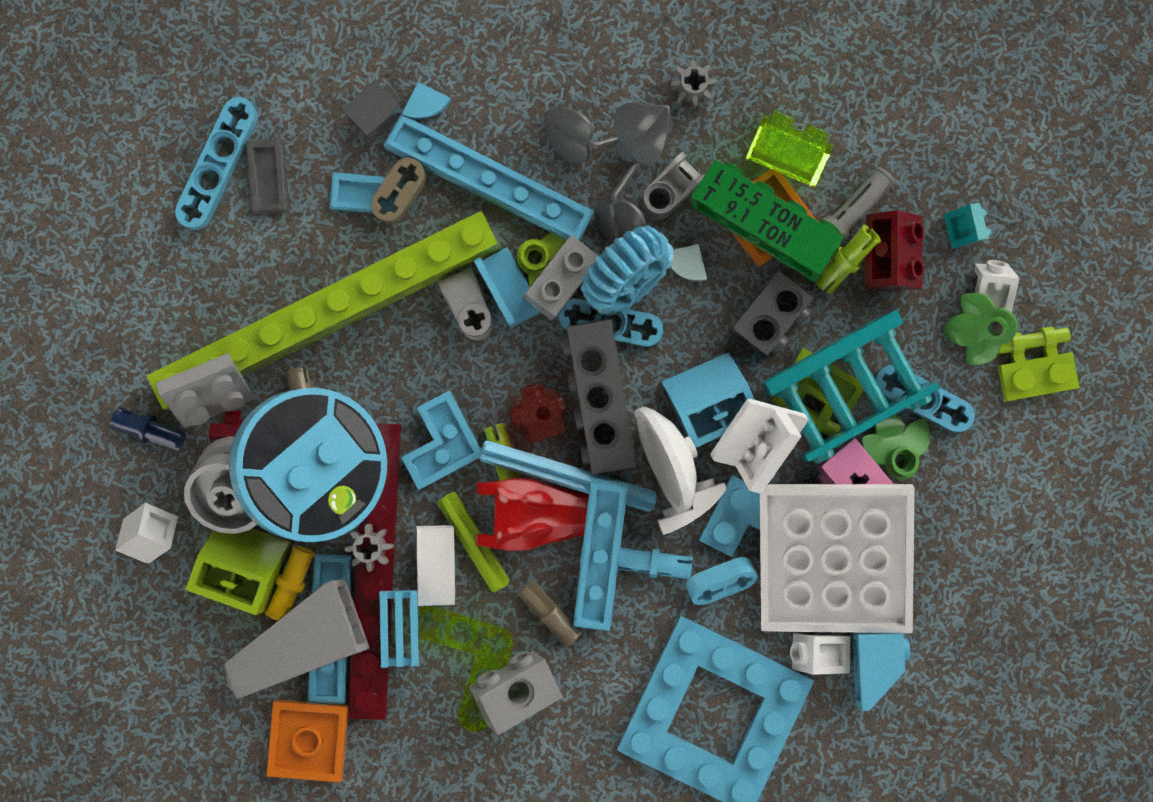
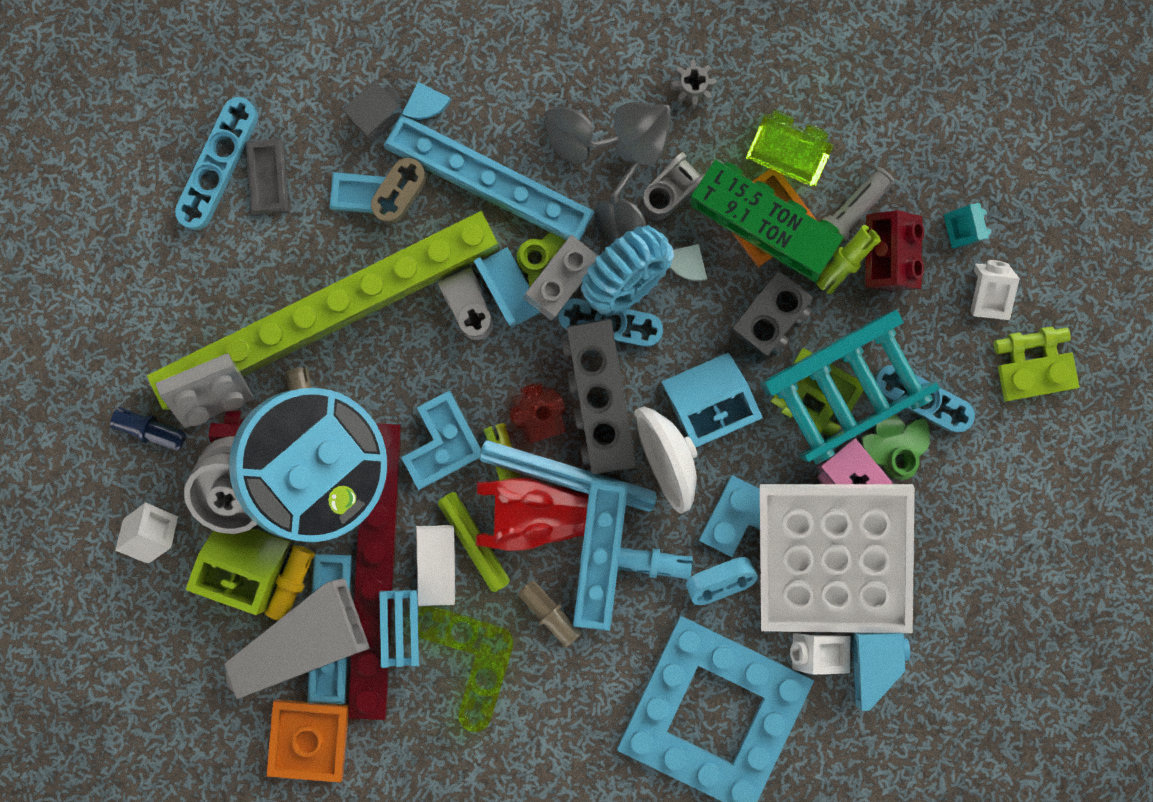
light grey gear [345,524,394,572] -> none
light grey brick [469,651,563,735] -> none
white slope [657,478,727,535] -> none
white bracket [710,399,808,493] -> none
bright green plate [943,293,1018,365] -> none

